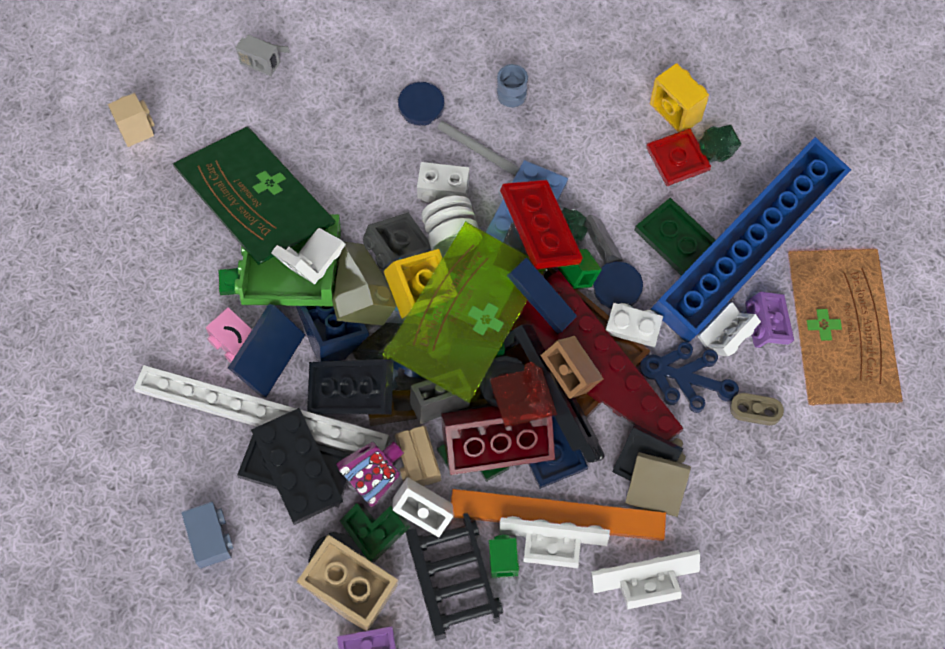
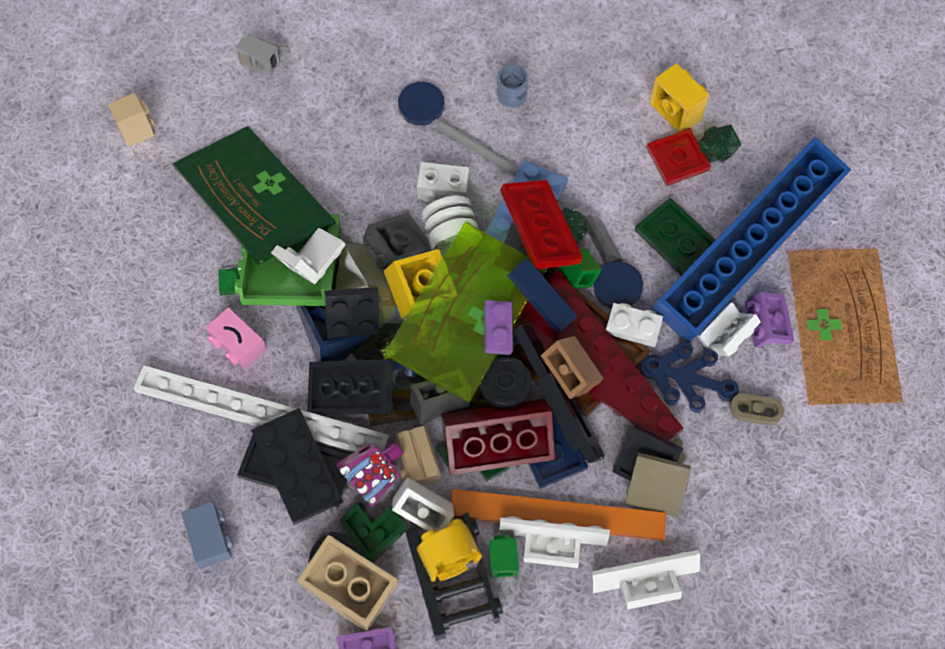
dark blue tile [228,304,306,398] -> none
clear red hinge [490,362,557,427] -> none
none -> black plate [325,287,379,339]
none -> yellow brick [417,519,482,581]
none -> medium lavender plate [484,300,513,355]

